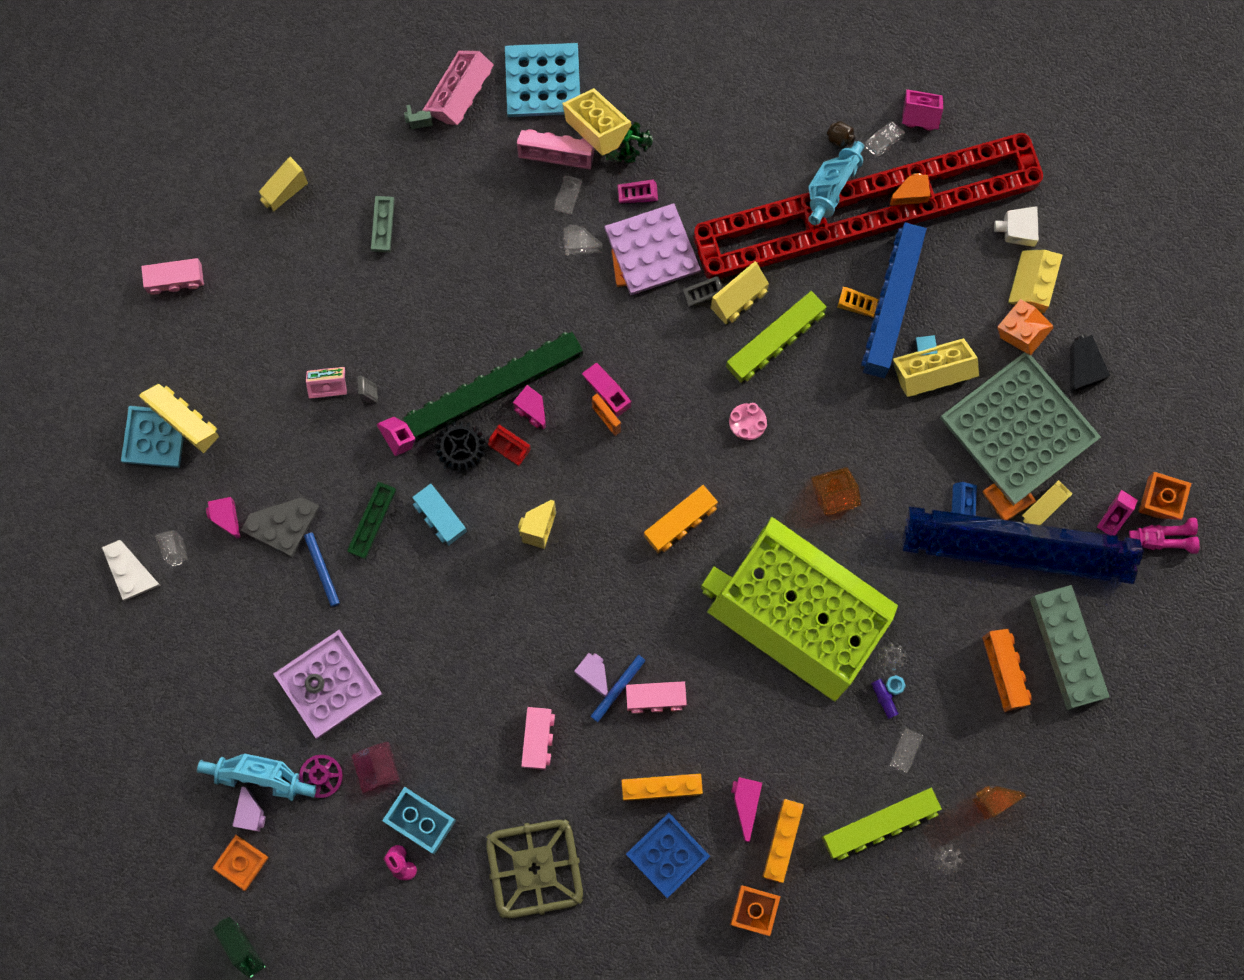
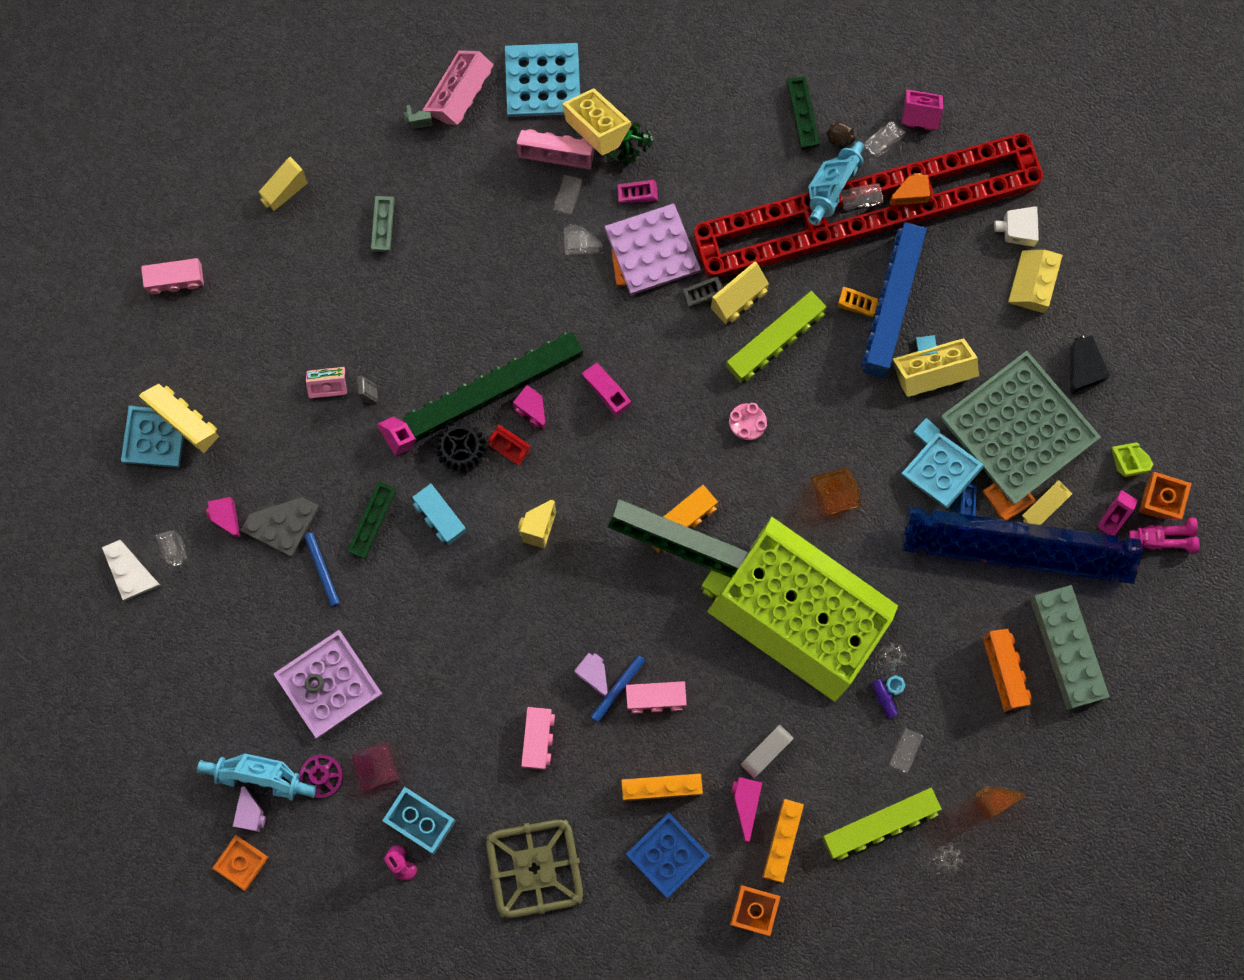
clear green slope [213,916,266,978] -> none
orange tile [592,393,621,436] -> none
orange slope [998,299,1053,355] -> none
none -> brick [607,499,792,599]
none -> light grey beam [740,725,794,779]
none -> dark green plate [787,76,820,150]
none -> clear slope [841,184,884,211]
none -> medium azure plate [902,432,984,509]
none -> medium azure tile [913,418,940,445]
none -> lime slope [1112,443,1153,477]

